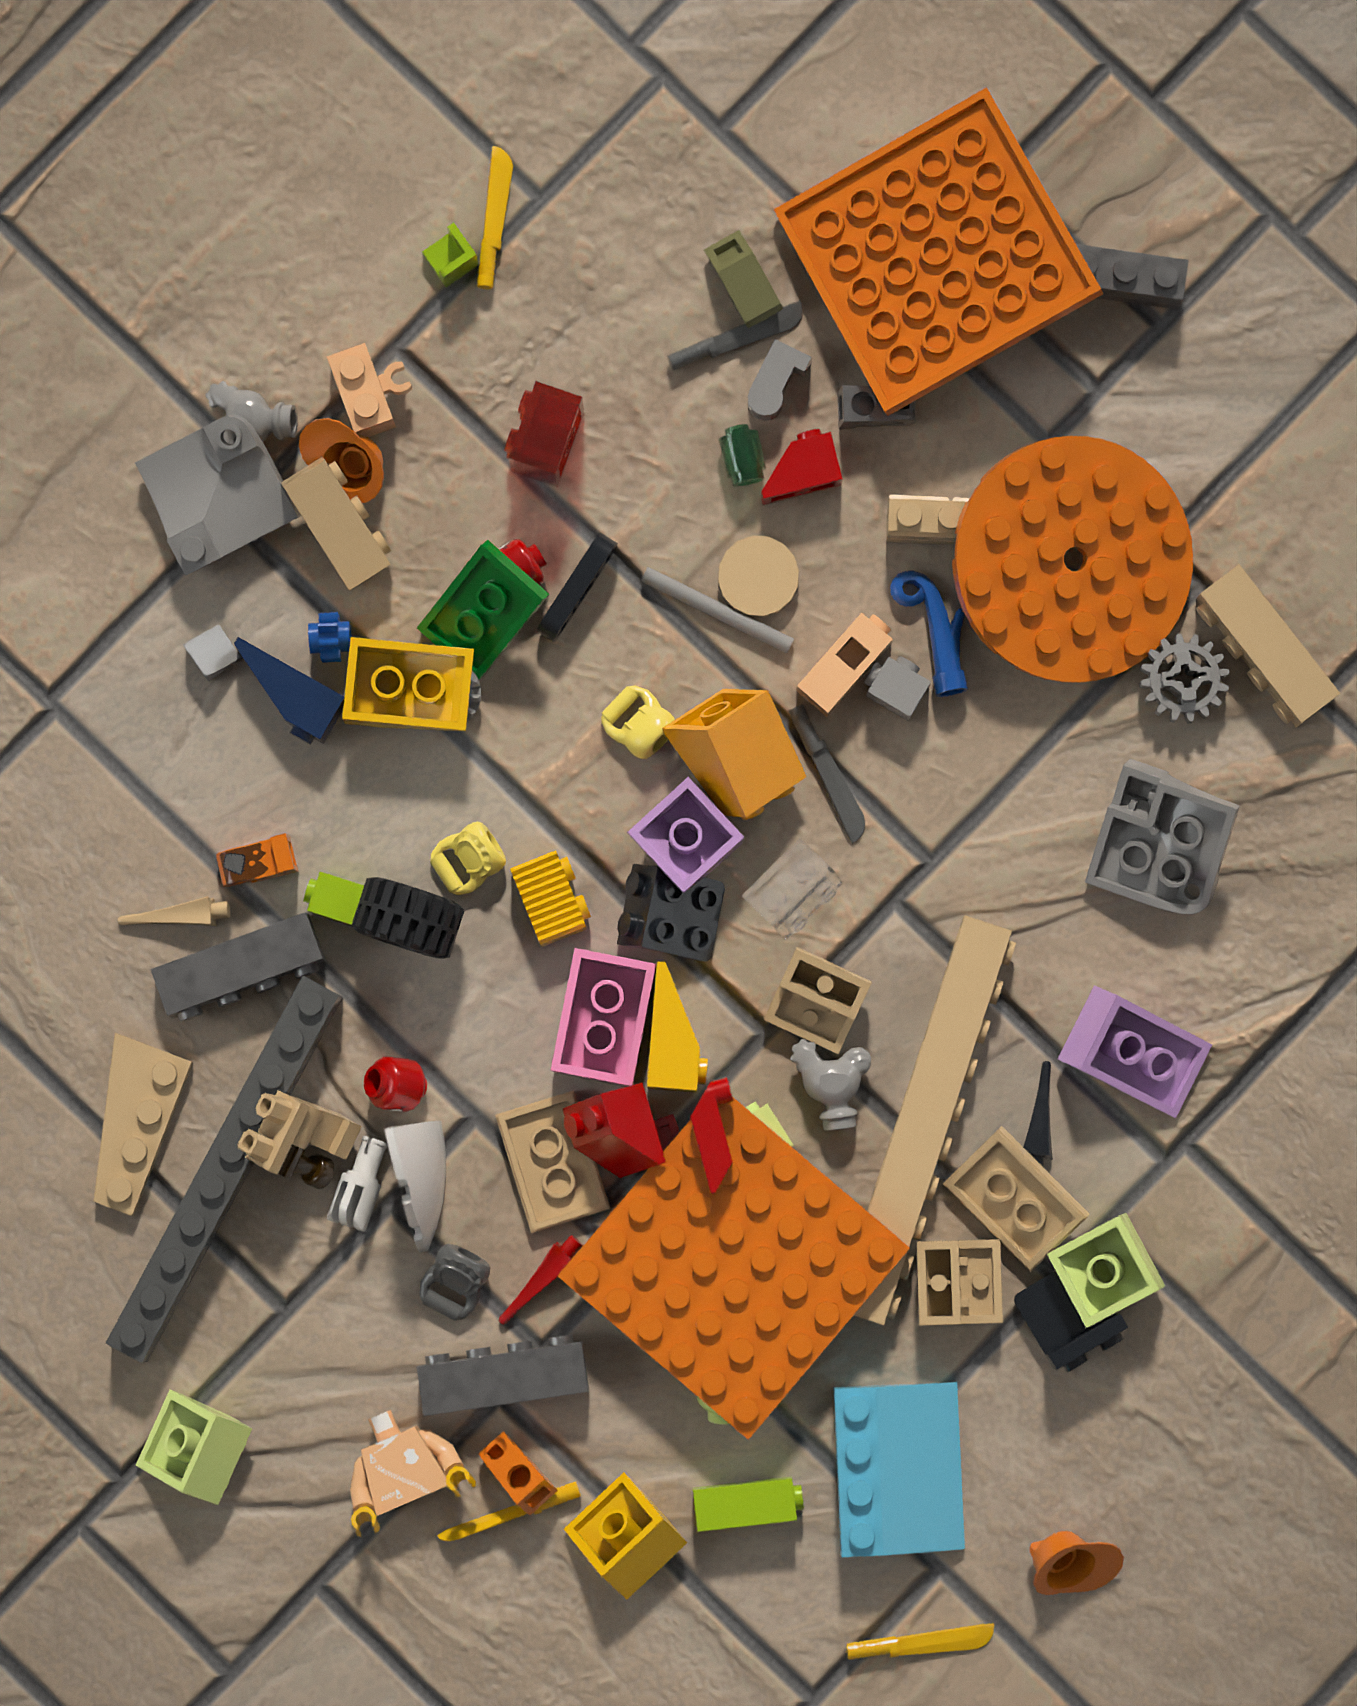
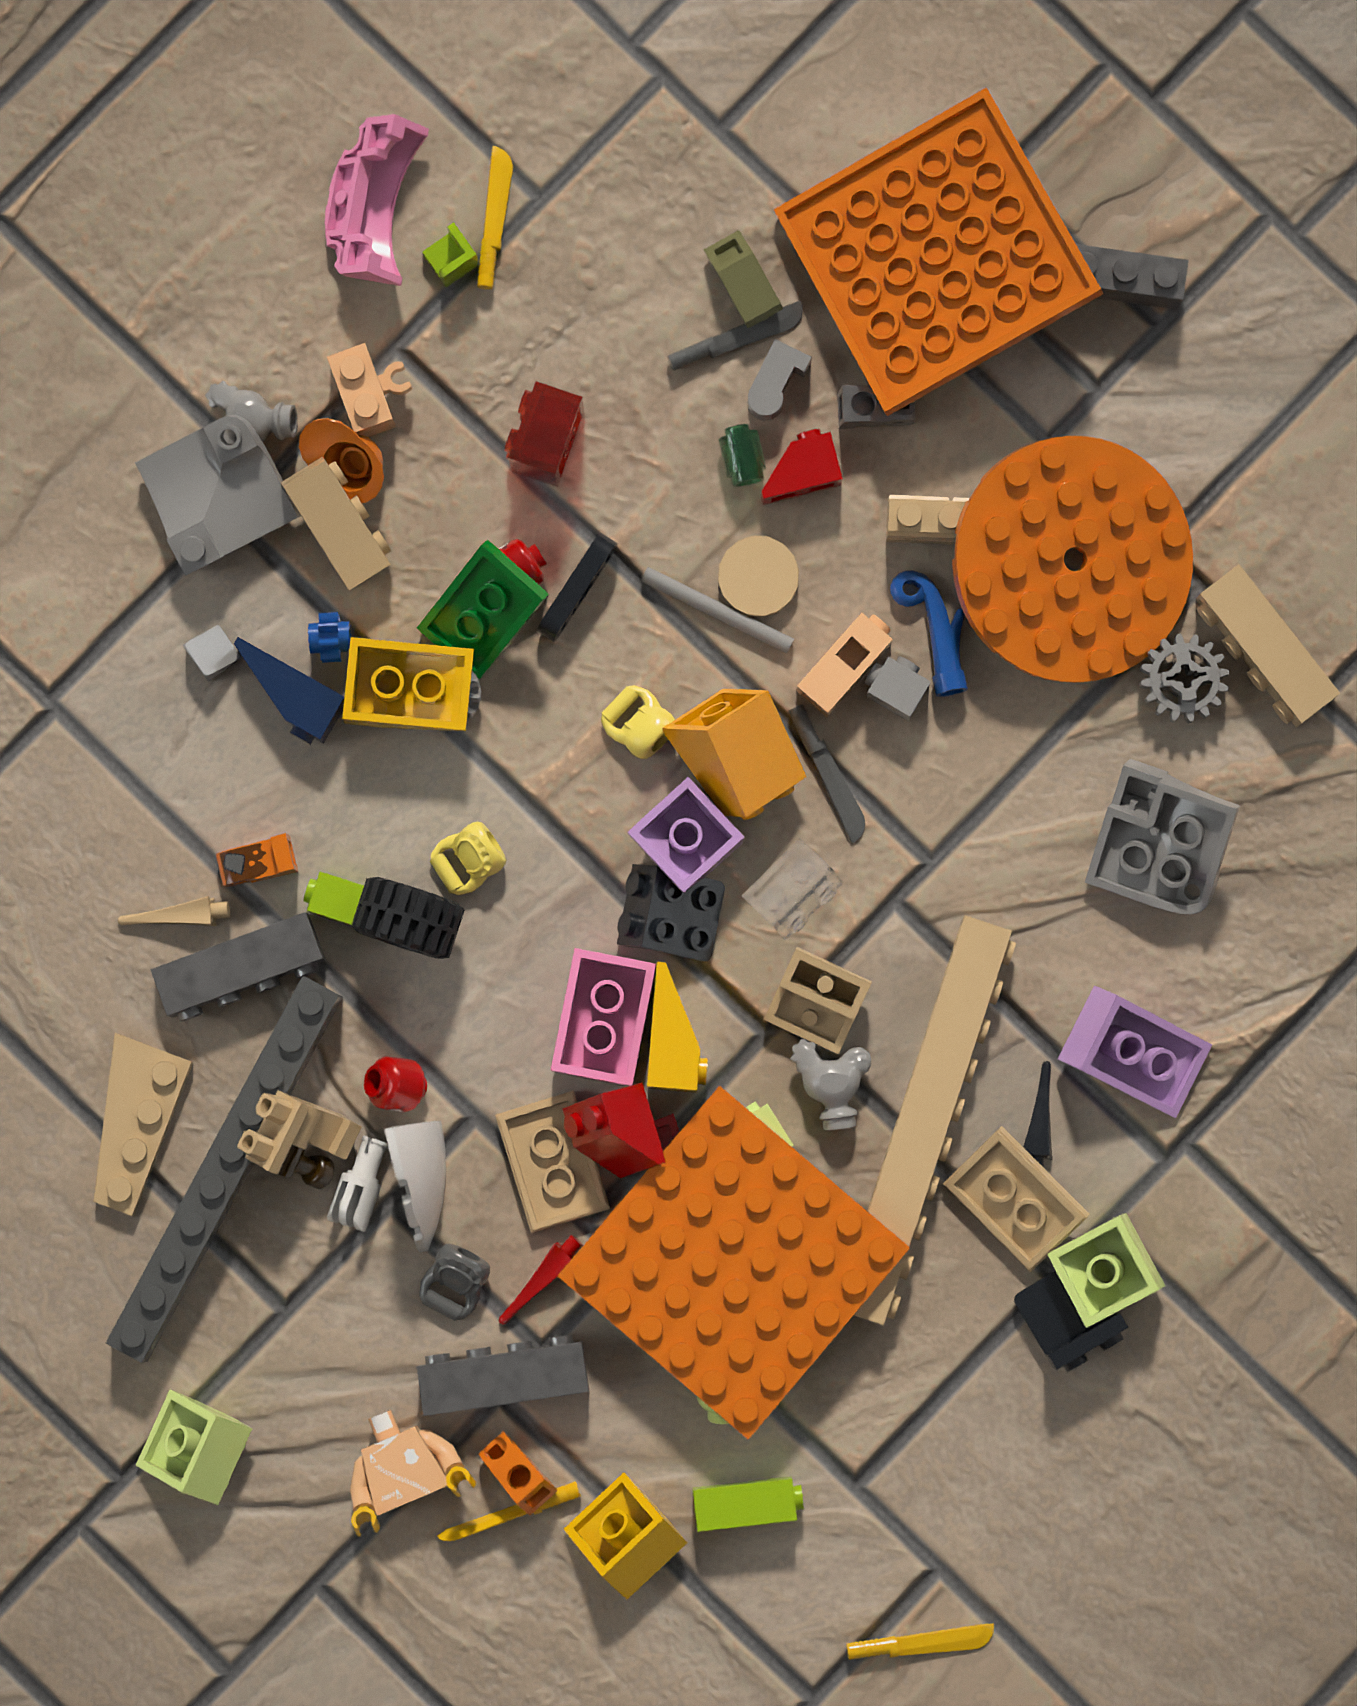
yellow brick [510,850,591,947] -> none
red piece [690,1077,733,1194] -> none
medium azure slope [833,1382,965,1557] -> none
tan brick [917,1239,1003,1325] -> none
orange piece [1029,1531,1124,1595] -> none
none -> bright pink windscreen [325,114,429,286]

